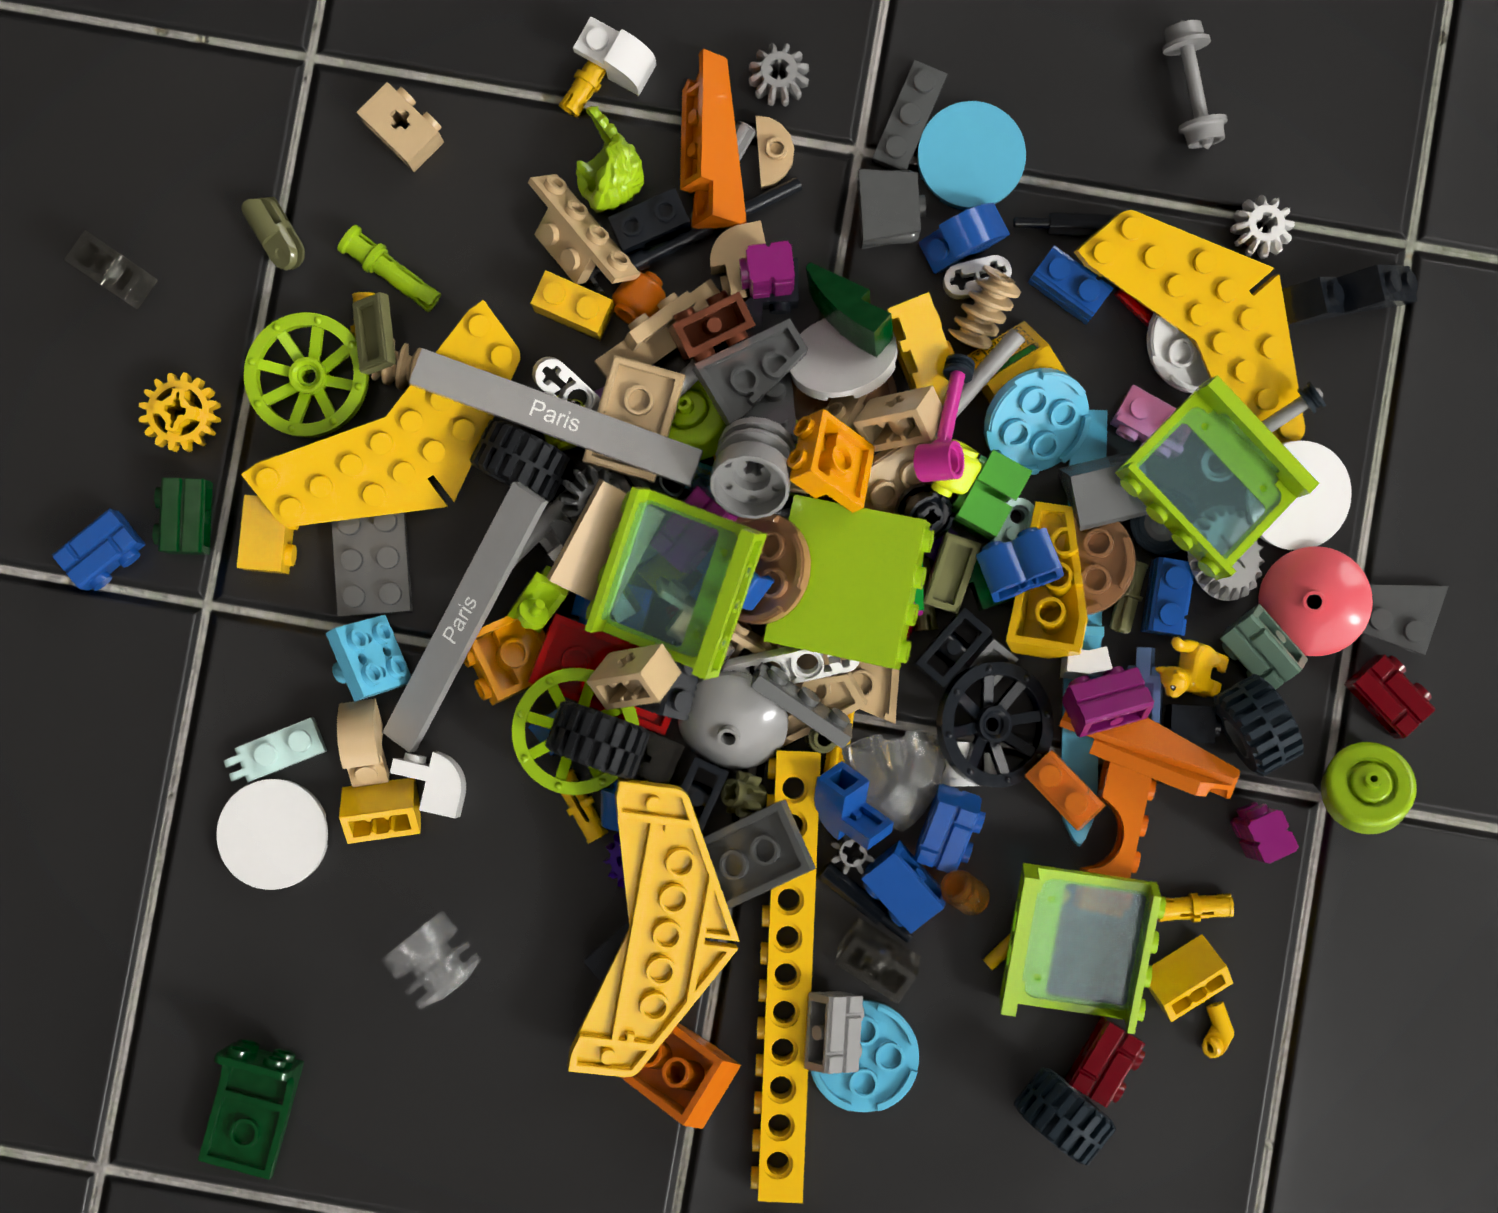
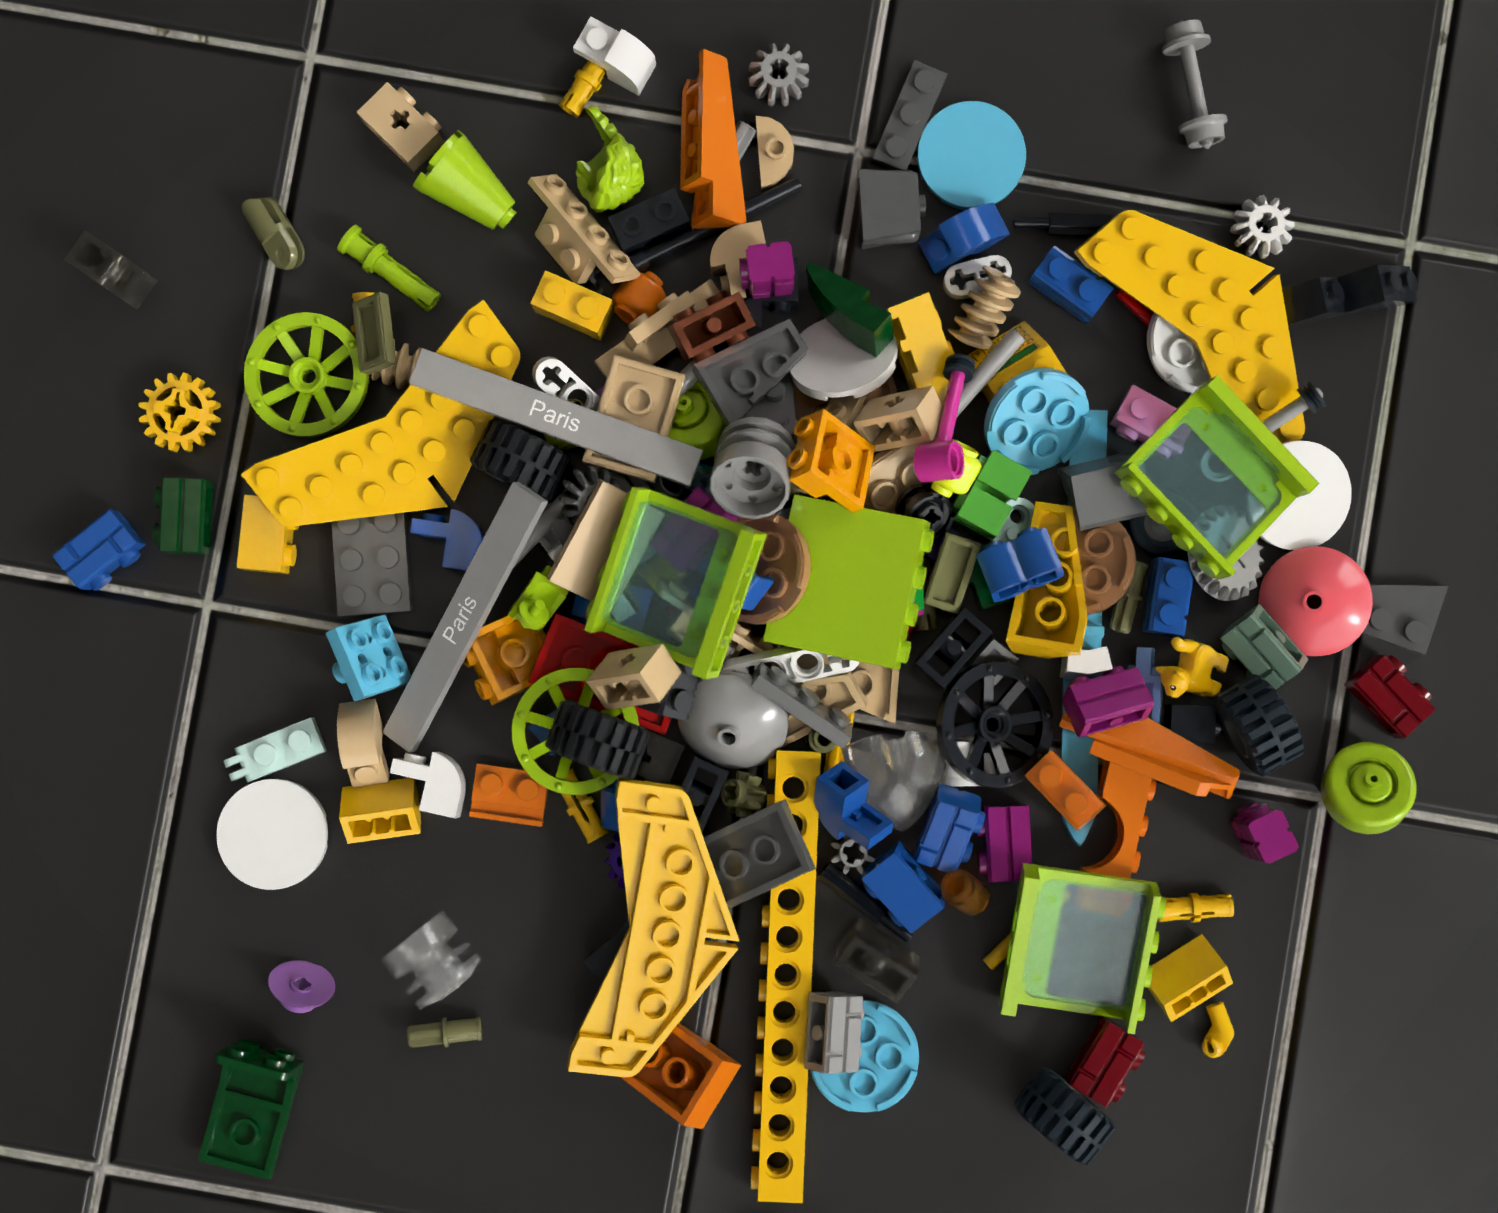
none -> medium lavender piece [268,960,336,1013]
none -> olive axle [407,1017,482,1048]
none -> blue brick [410,509,485,572]
none -> lime cone [413,130,517,230]
none -> orange plate [469,763,551,827]
none -> magenta brick [976,804,1032,882]

